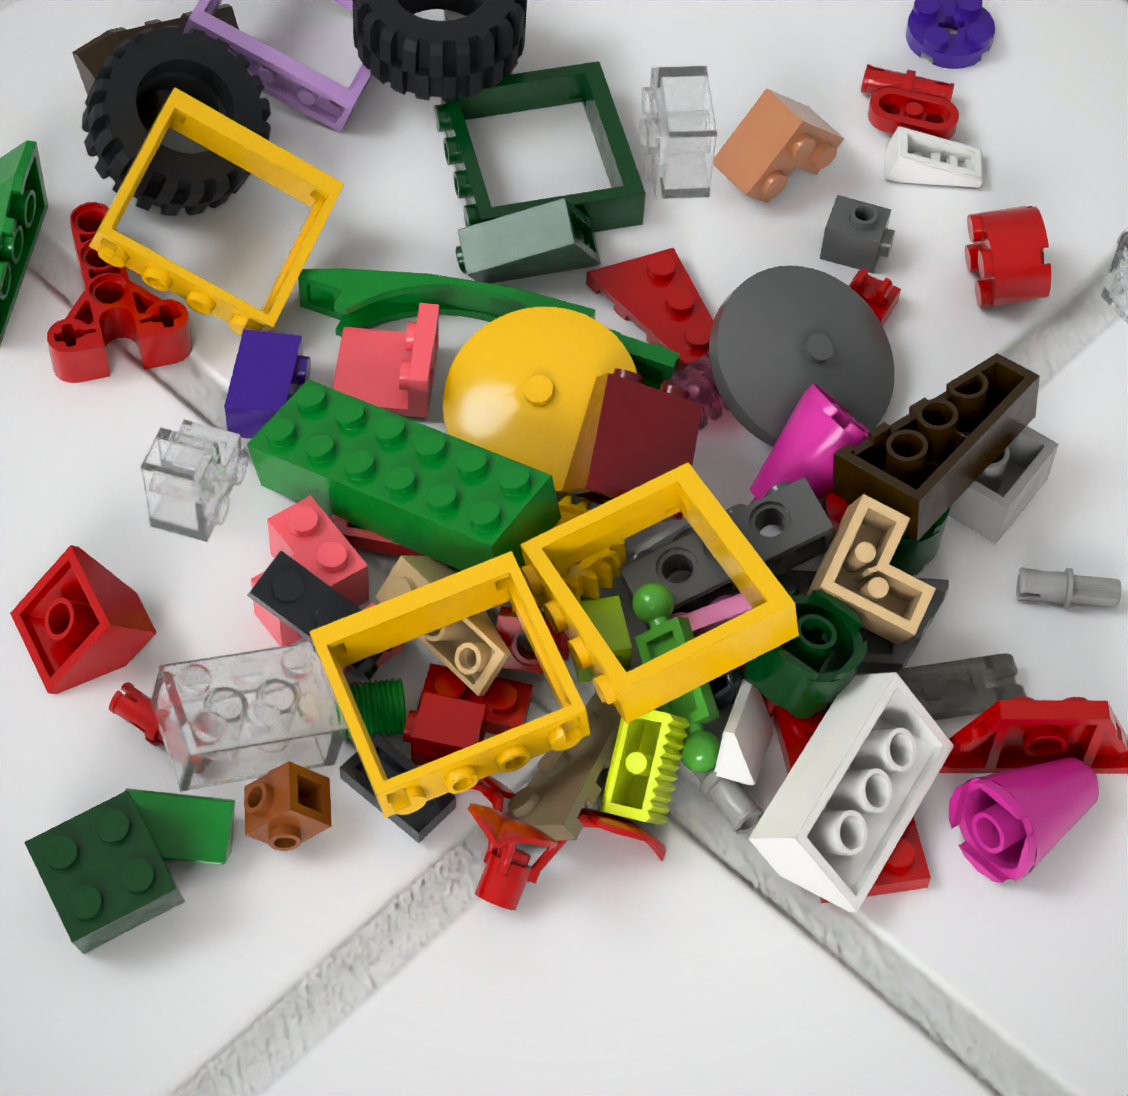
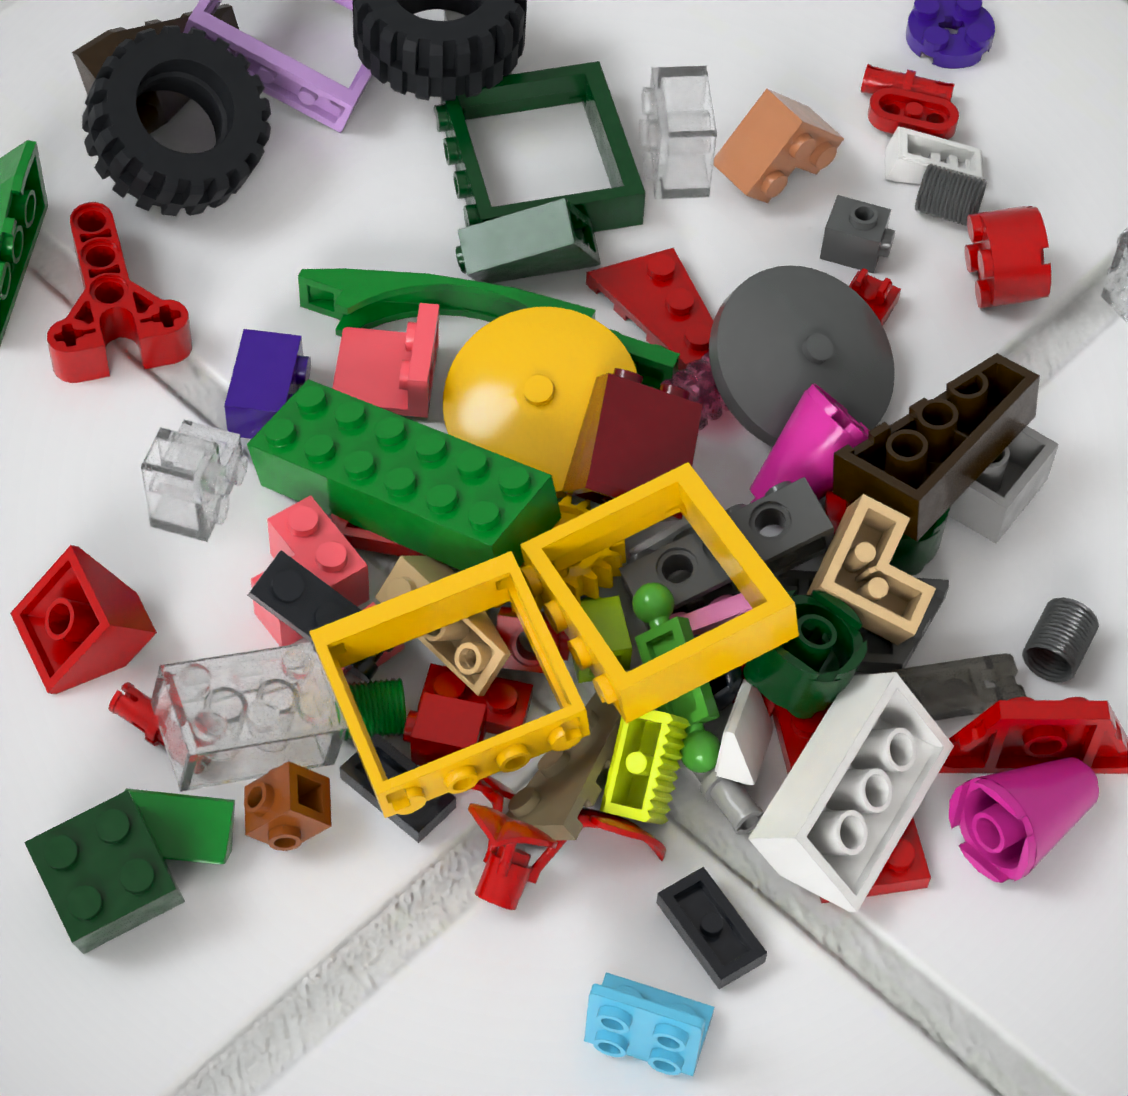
yellow window [89,87,344,336] -> none
light grey axle [1016,567,1122,609] -> none
none -> medium azure bracket [584,972,714,1076]
none -> black plate [656,867,767,989]
none -> dark grey piece [915,163,987,226]
none -> dark grey piece [1022,597,1099,682]

